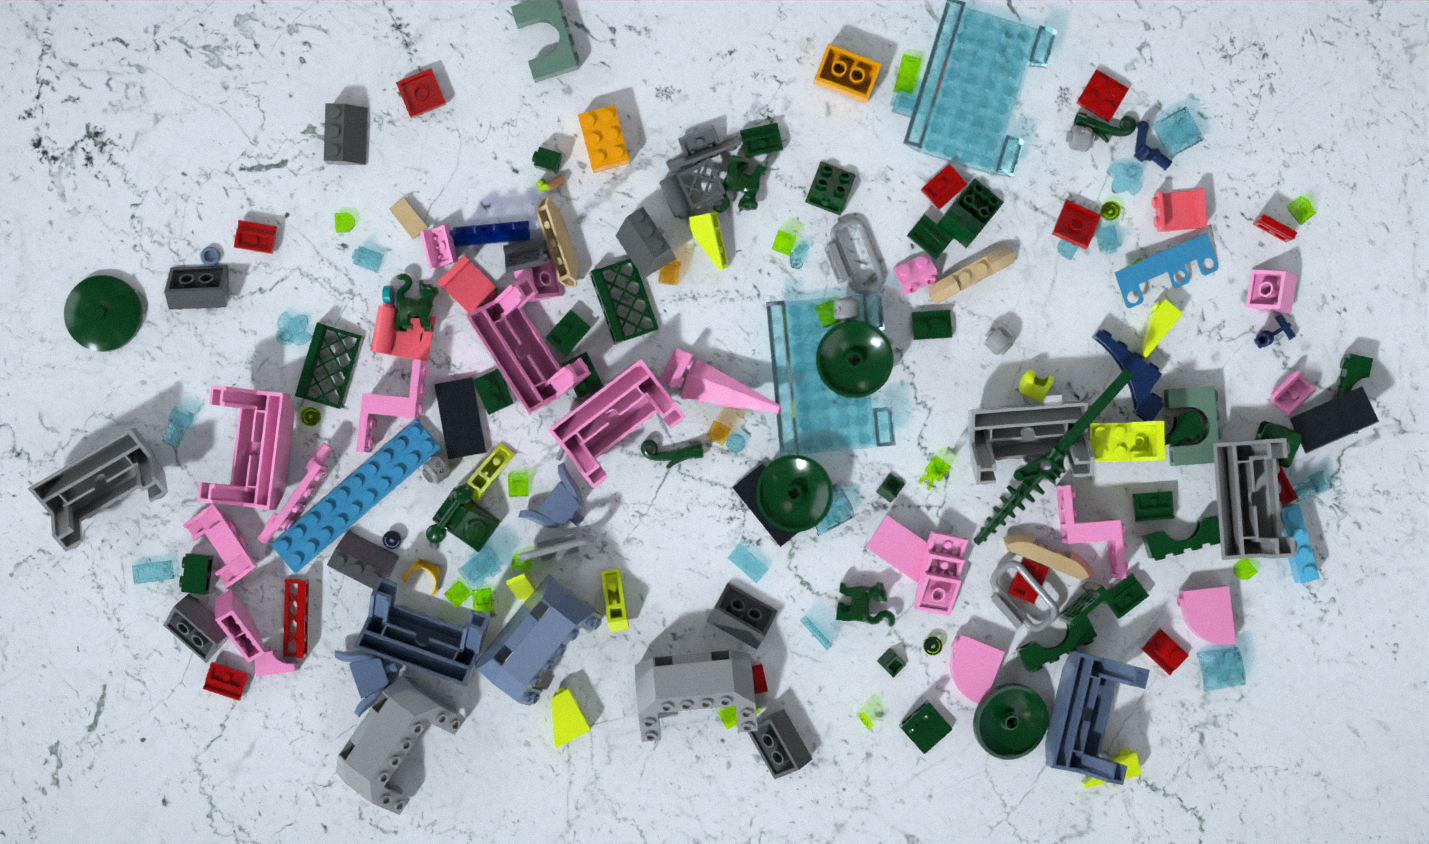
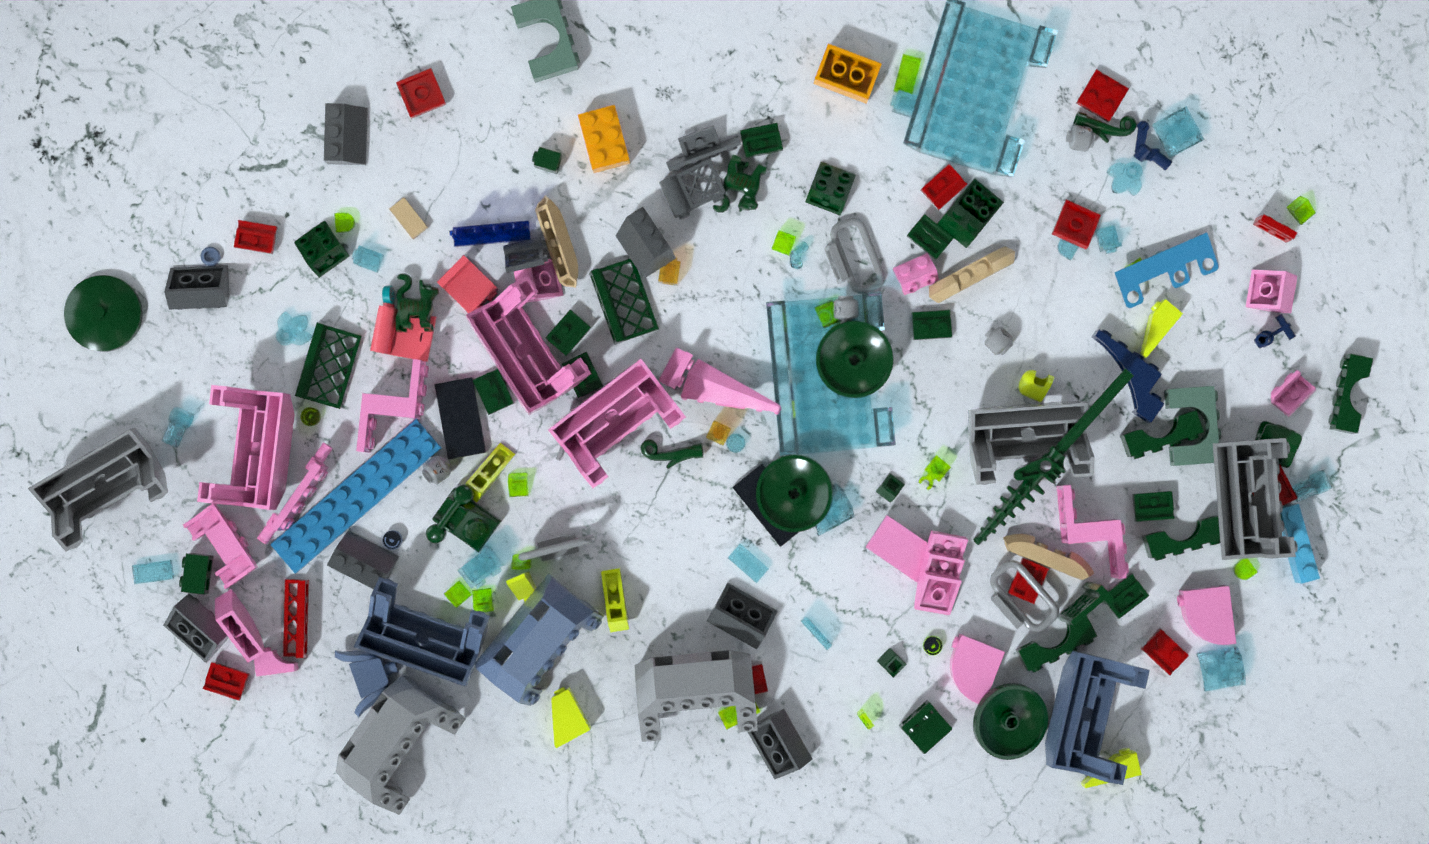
yellow helmet [402,558,441,595] -> none
bright pink bracket [420,224,458,268] -> none
sand blue torso [518,462,584,528] -> none
arm [536,175,565,192] -> none
neon yellow slope [688,211,729,270] -> none
dark green animal [836,582,896,627] -> none
neon yellow bracket [1088,421,1165,462] -> none
clear neon green tile [1100,201,1121,221] -> none
coral panel [1152,188,1207,232] -> none
black tile [1289,386,1379,454] -> none
none -> dark green bracket [294,221,350,278]

